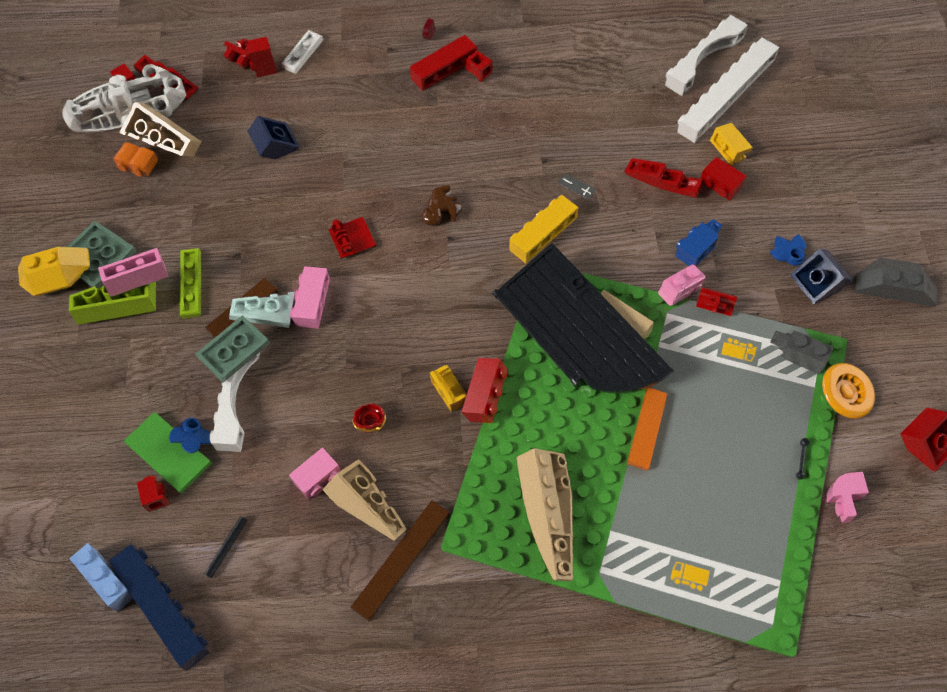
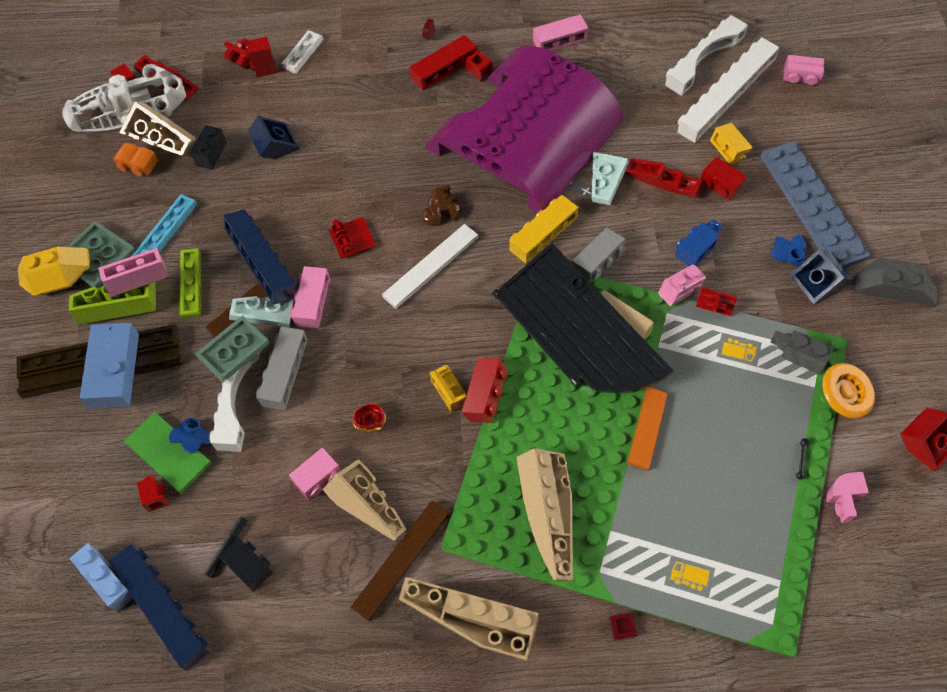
none -> dark brown plate [17,324,182,399]
none -> medium blue brick [80,323,139,409]
none -> medium azure tile [131,194,197,257]
none -> black piece [190,125,227,170]
none -> black piece [218,537,273,592]
none -> dark blue brick [224,209,297,305]
none -> light grey brick [256,326,308,411]
none -> white tile [382,224,478,309]
none -> tan wedge [399,577,538,661]
none -> magenta slope [425,46,624,213]
none -> bright pink brick [533,14,588,51]
none -> light grey brick [572,228,625,283]
none -> light aqua wing [592,152,628,205]
none -> dark red tile [609,613,637,641]
none -> sand blue plate [760,141,870,268]
none -> bright pink brick [783,55,824,85]

